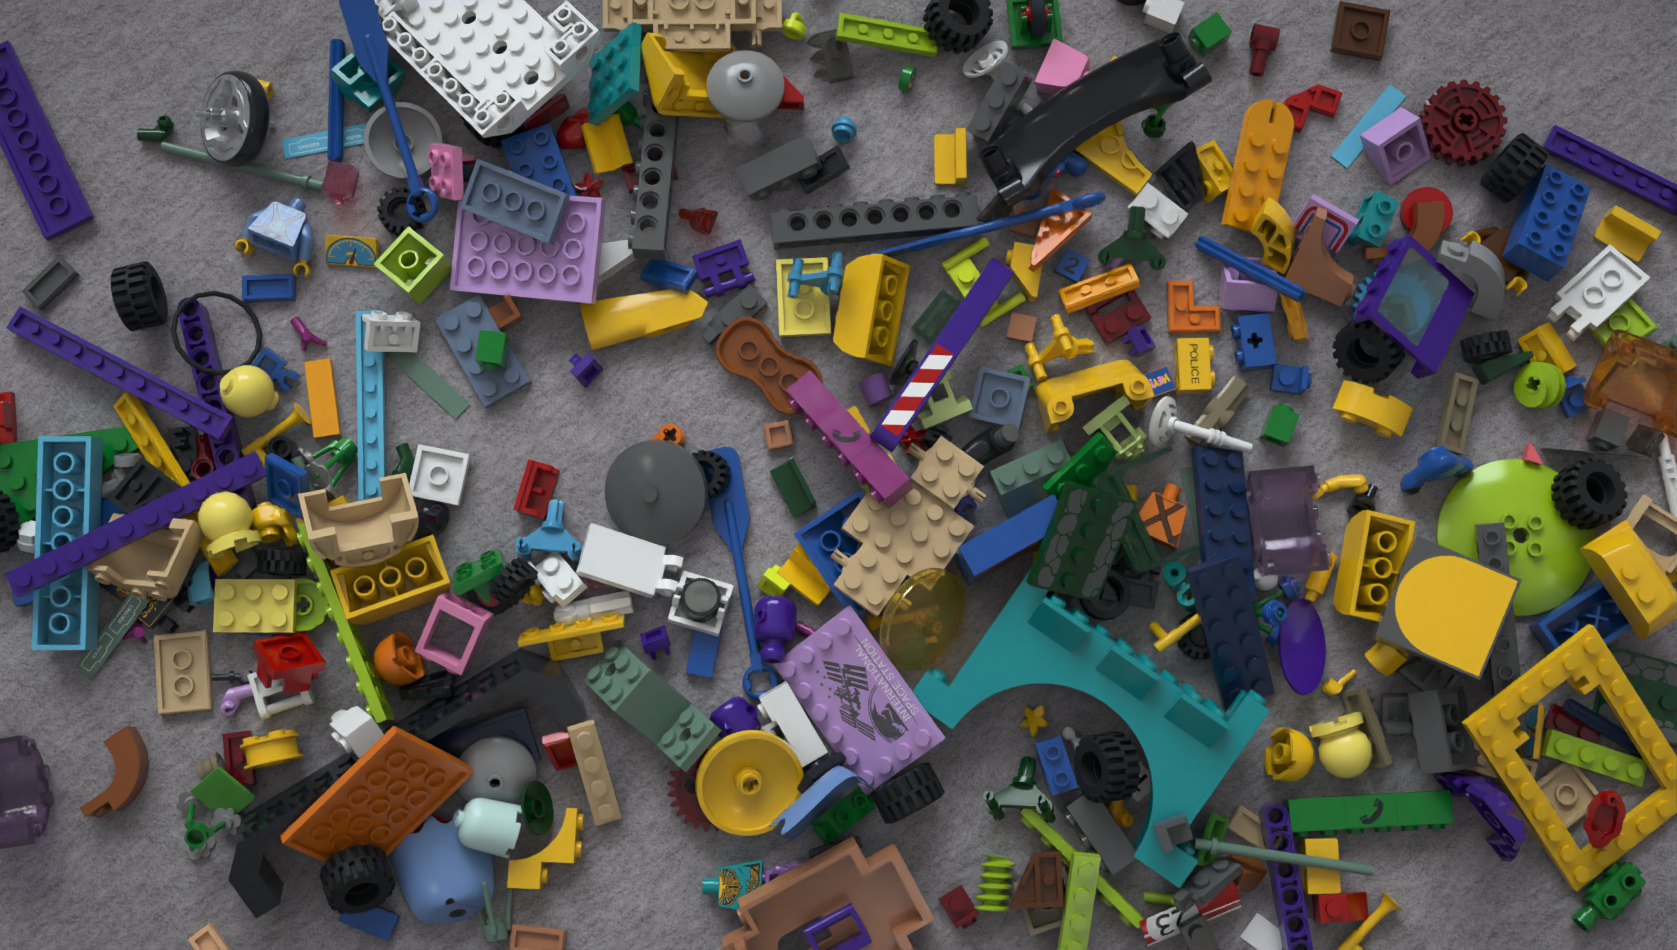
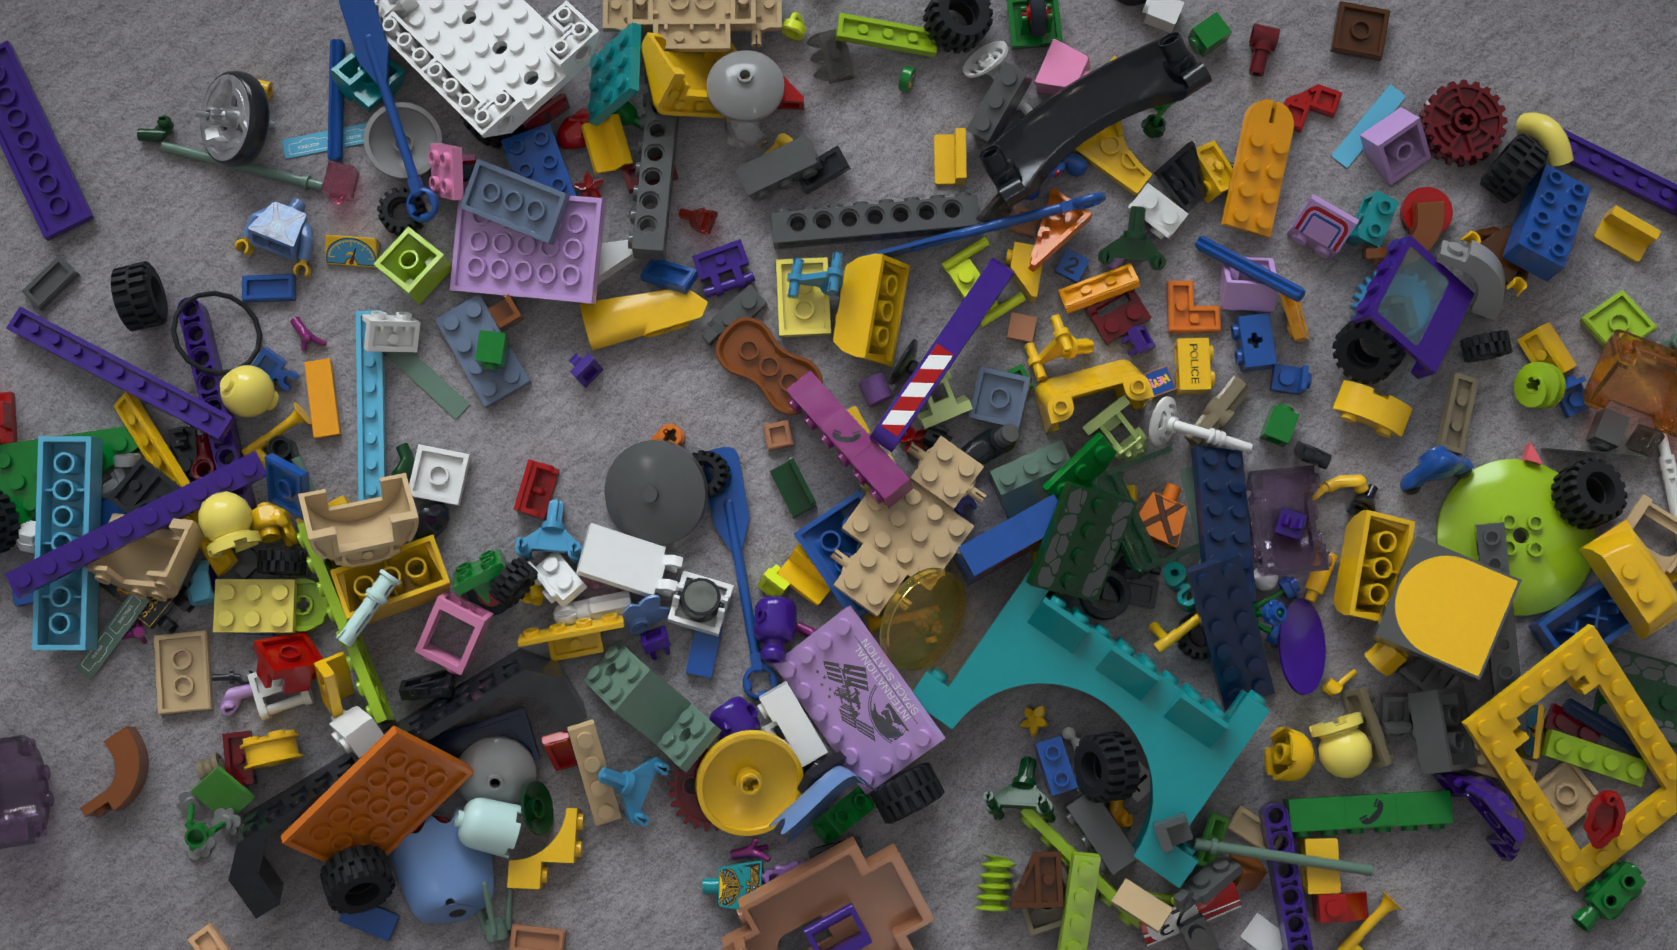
plant [296,437,358,500] -> none
orange cylinder [373,631,425,686] -> none
dark azure plate [831,116,857,143] -> none
clear green tile [911,288,961,345] -> none
dark red bracket [938,884,979,929] -> none
yellow brick [1251,197,1295,274] -> none
nougat arch [1284,206,1356,306] -> none
dark green slope [1472,351,1534,385] -> none
white tile [1546,245,1651,341] -> none
none -> yellow panel [314,651,354,718]
none -> light aqua pin [336,568,402,647]
none -> dark azure axle [598,756,671,827]
none -> medium blue plate [622,595,671,634]
none -> magenta bar [730,838,771,862]
none -> yellow hand [761,133,793,156]
none -> tan tile [1111,879,1173,933]
none -> dark purple tile [1273,507,1308,542]
none -> black plate [1294,441,1332,470]
none -> light yellow cylinder [1516,112,1574,167]

